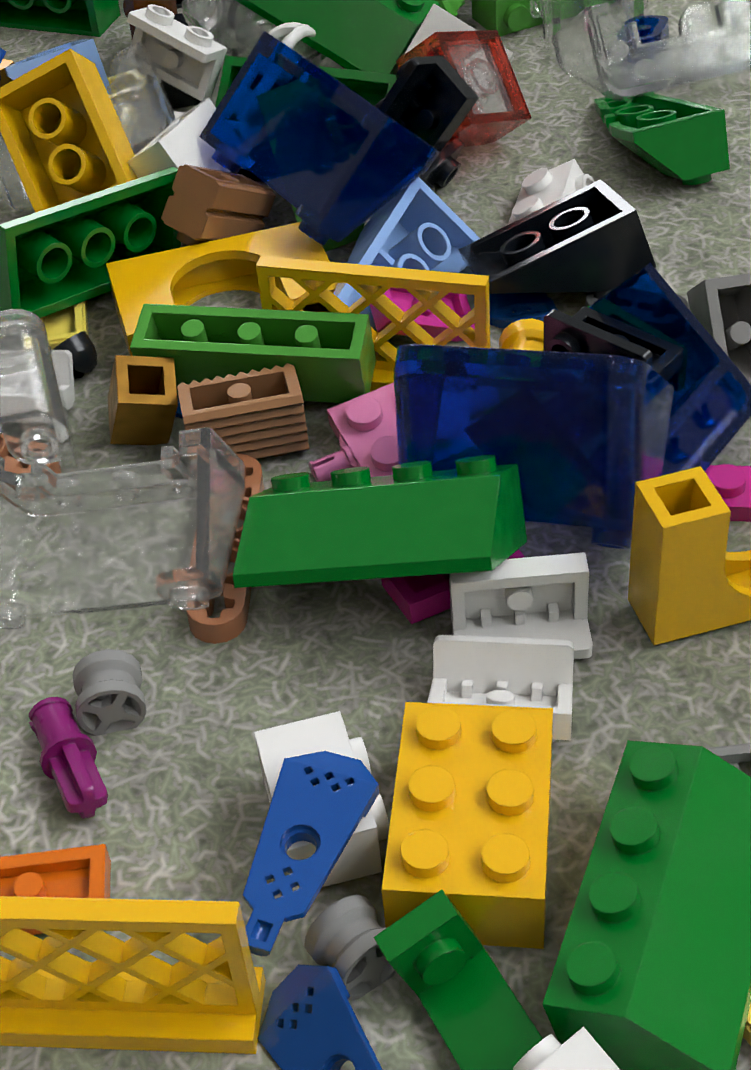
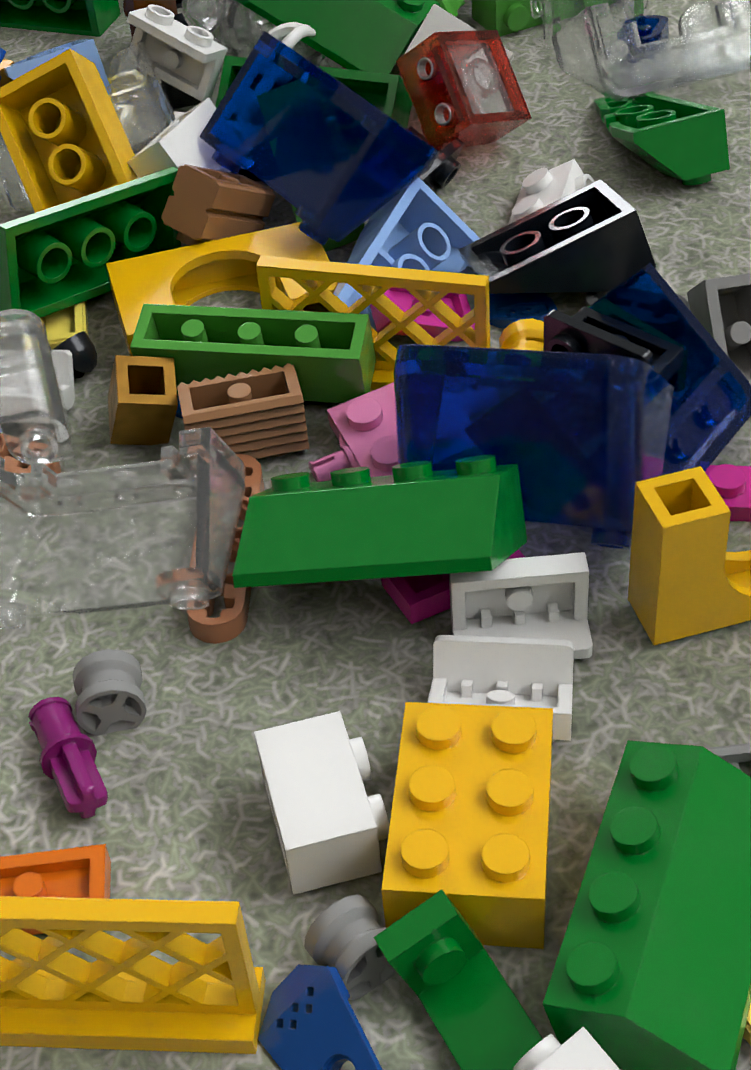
blue piece [243,751,380,956] -> none
black bracket [362,55,479,174] -> none

